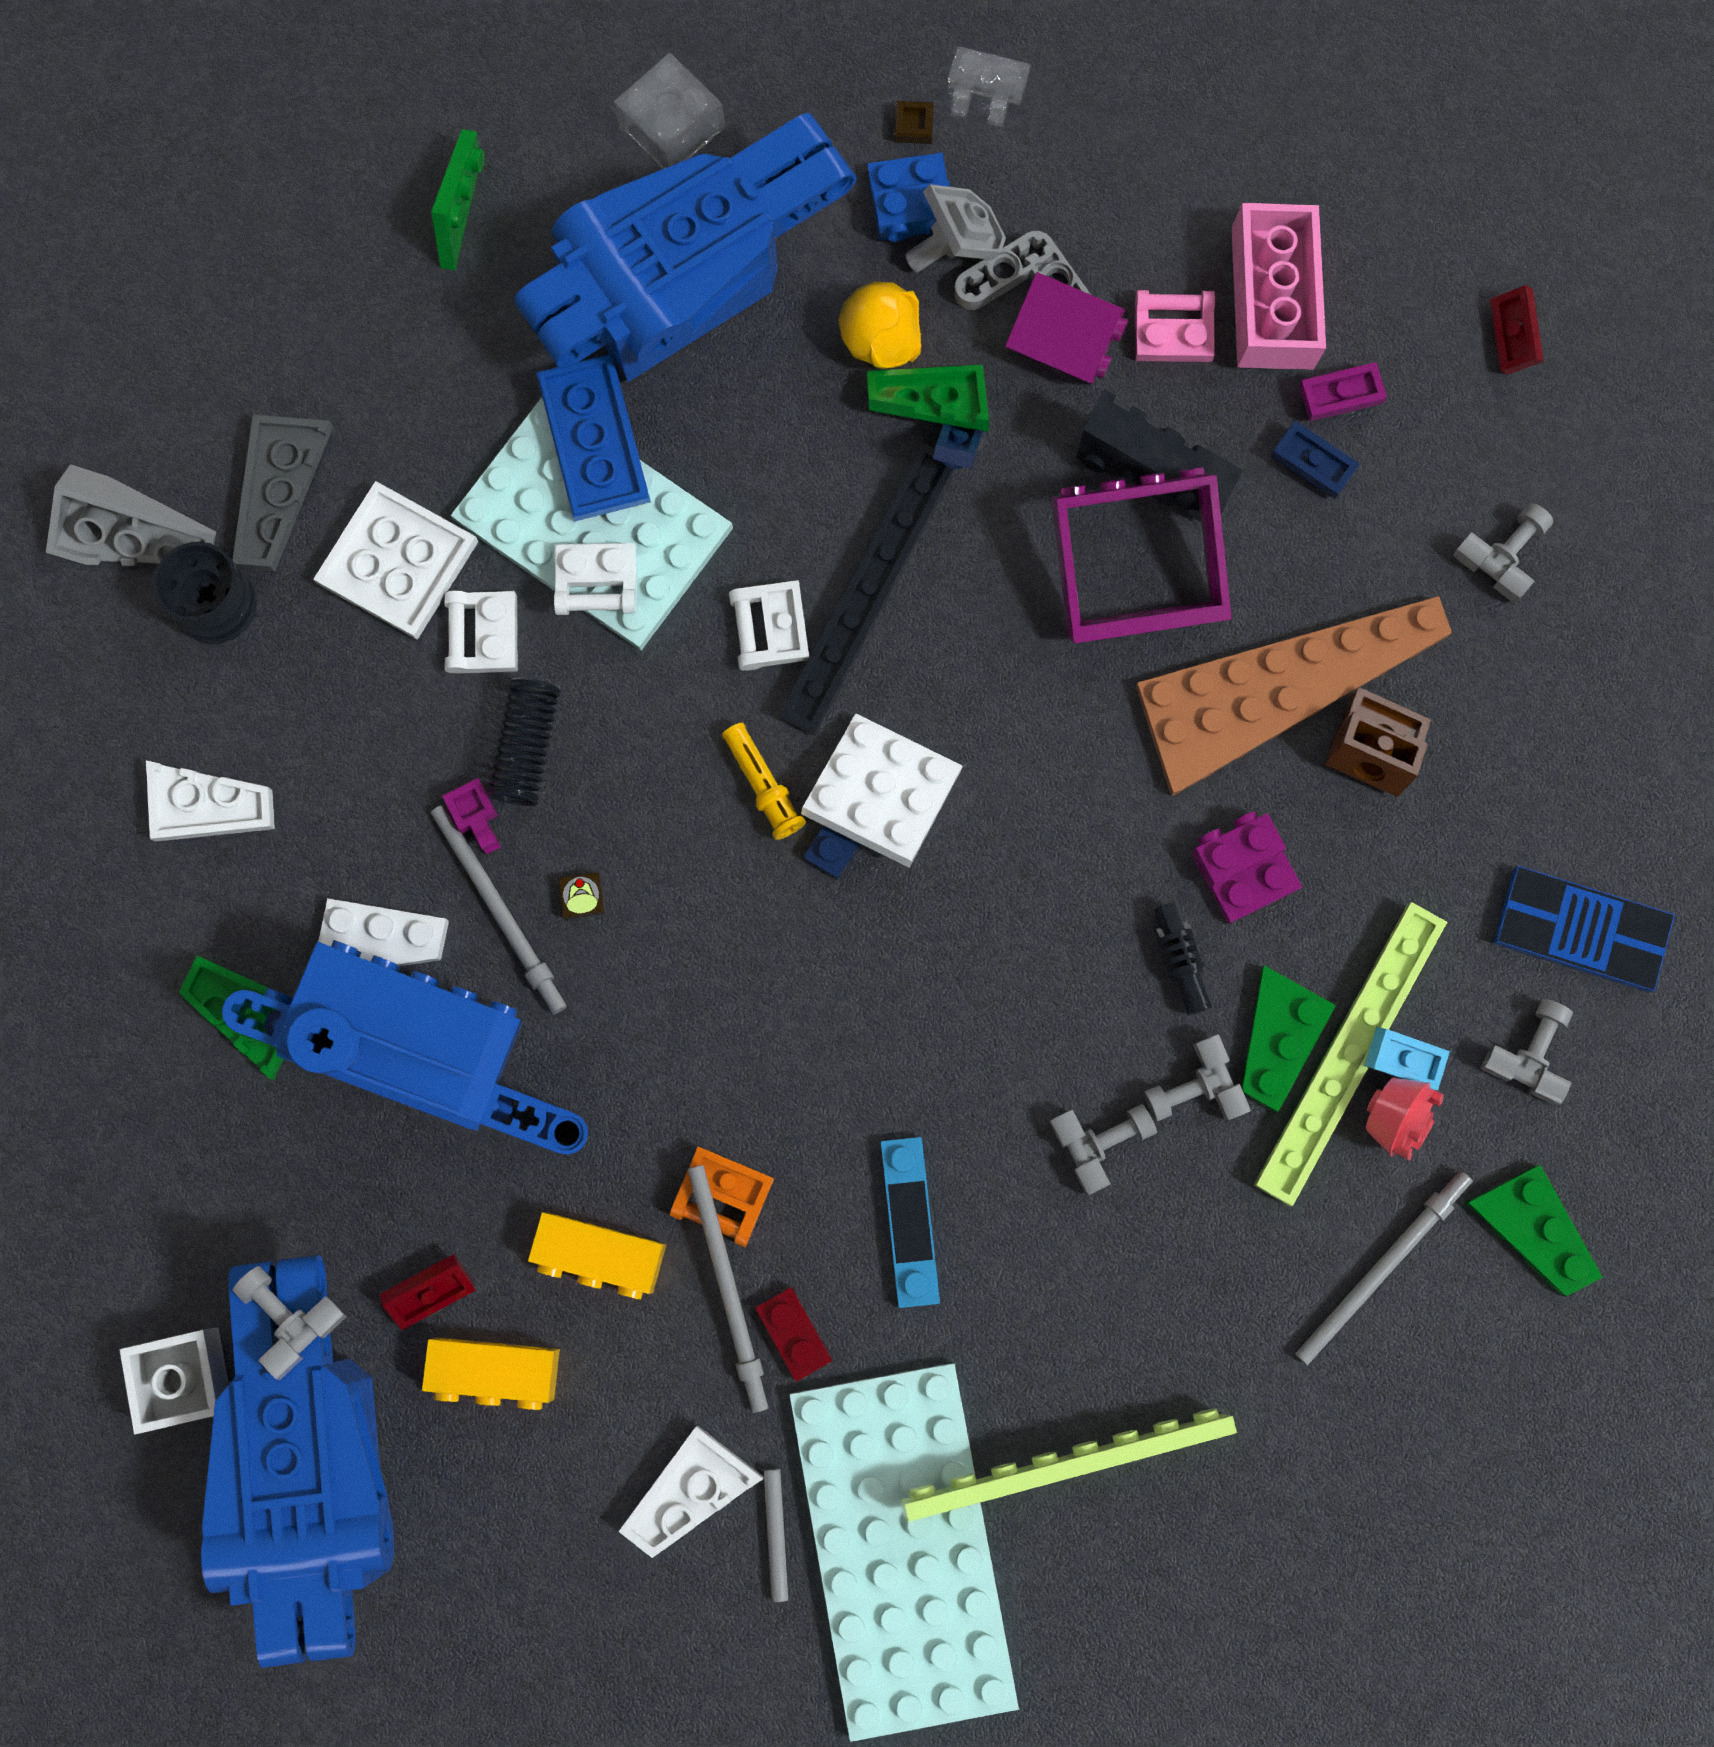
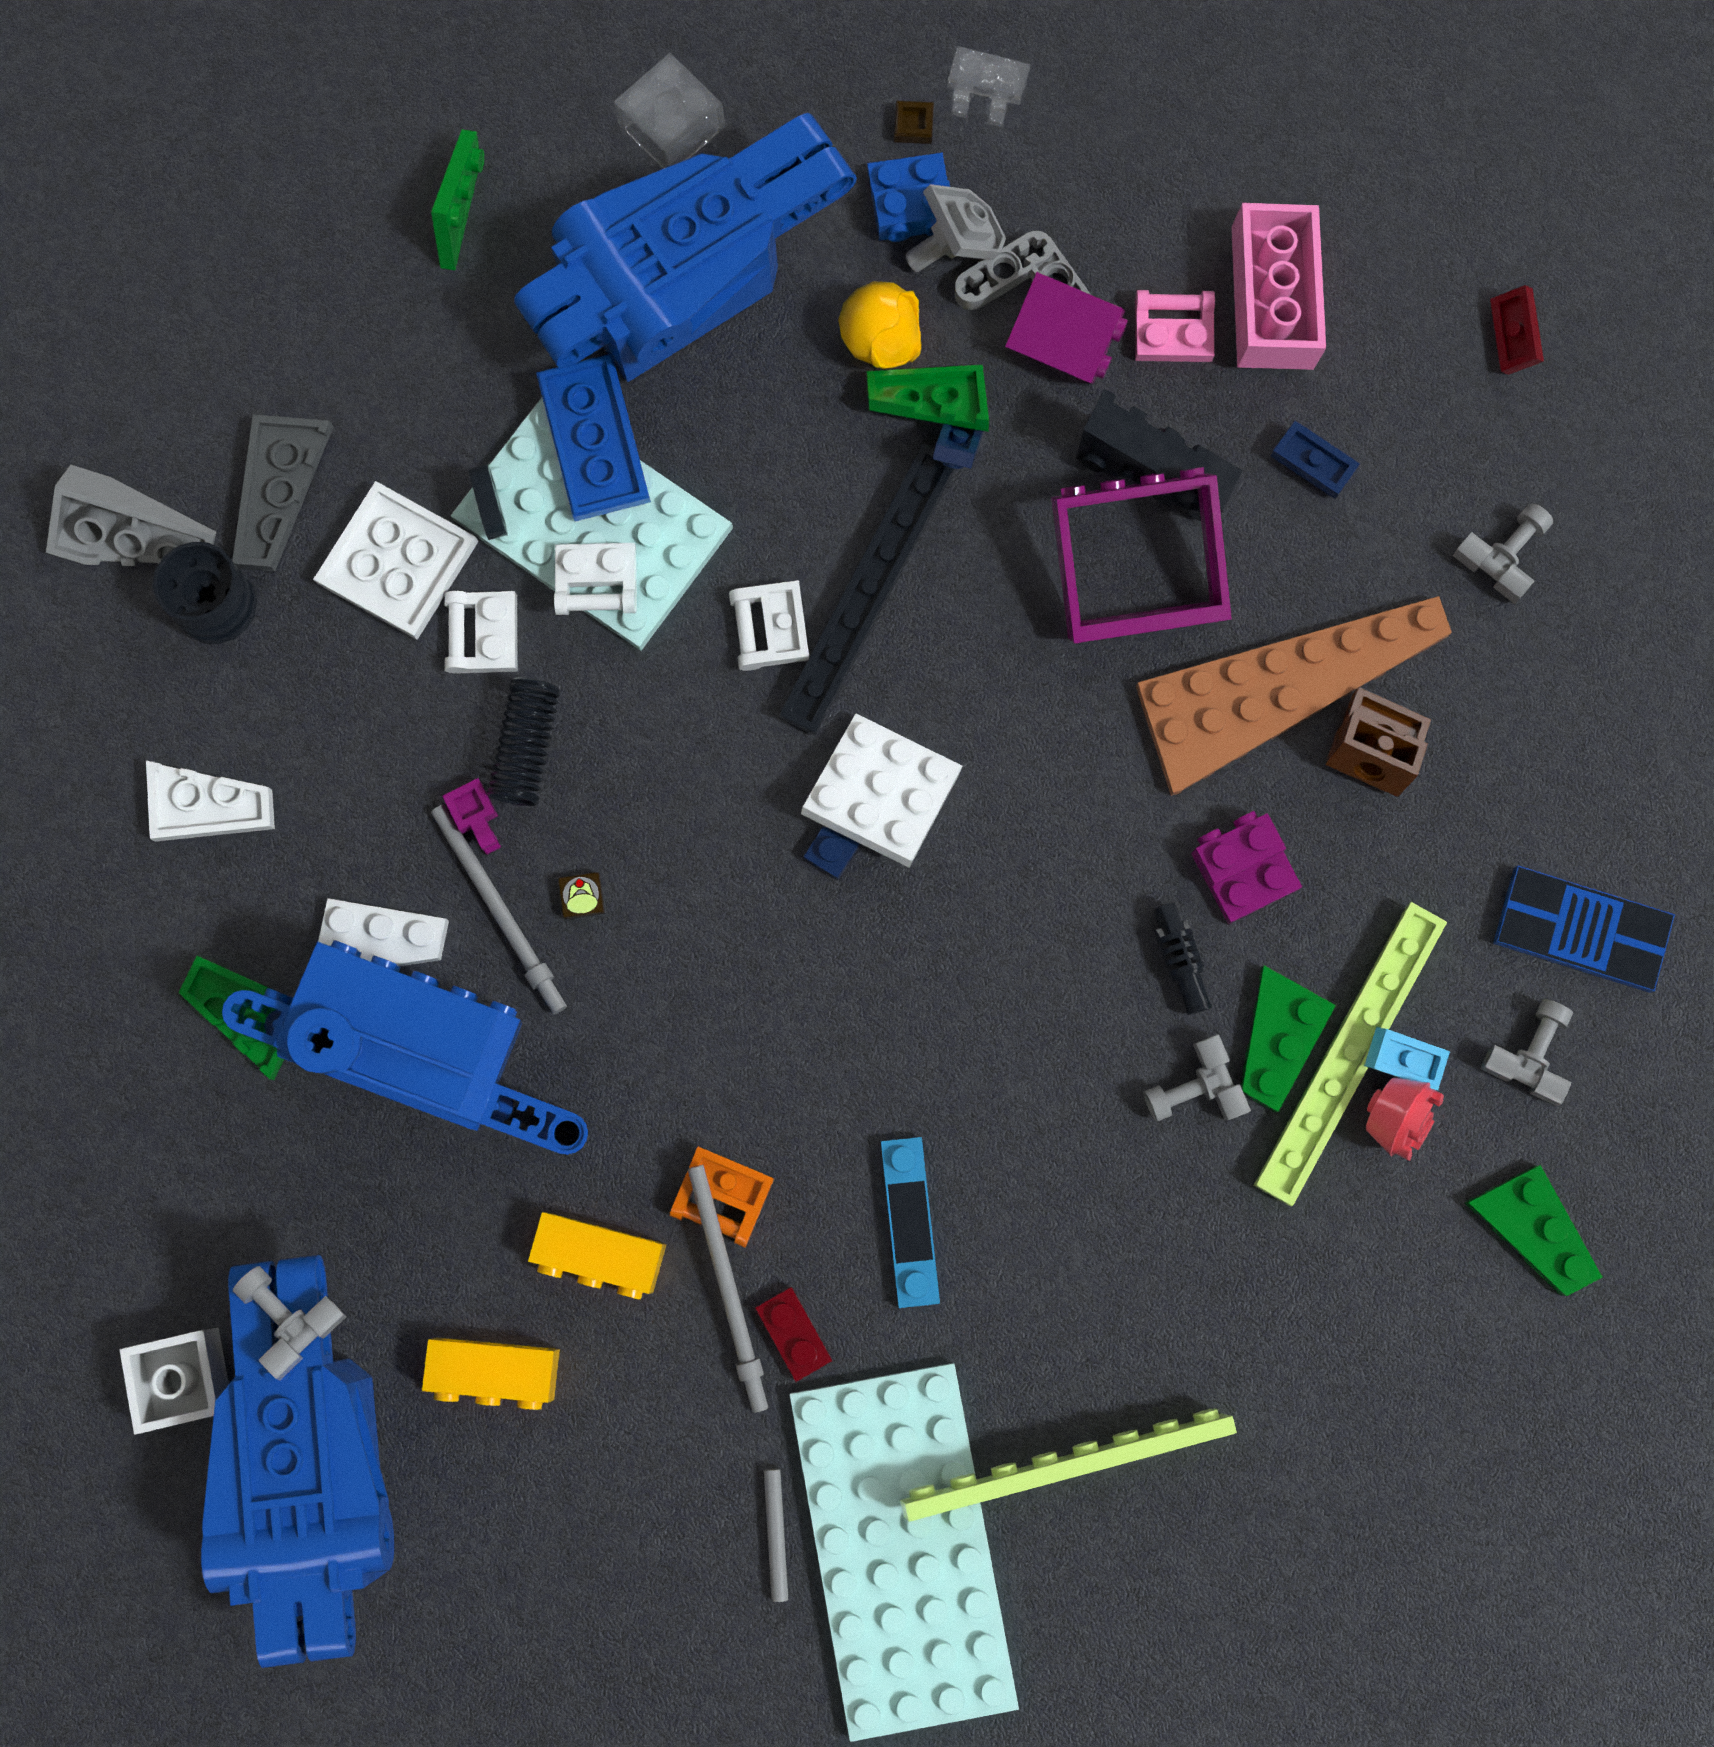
dark red plate [380,1254,476,1331] -> none
white wing [619,1425,764,1558] -> none
yellow pin [722,723,806,840] -> none
light grey bar [1049,1104,1157,1196] -> none
light grey bar [1295,1171,1473,1366] -> none
magenta plate [1299,362,1387,422] -> none
none -> black beam [469,464,508,540]

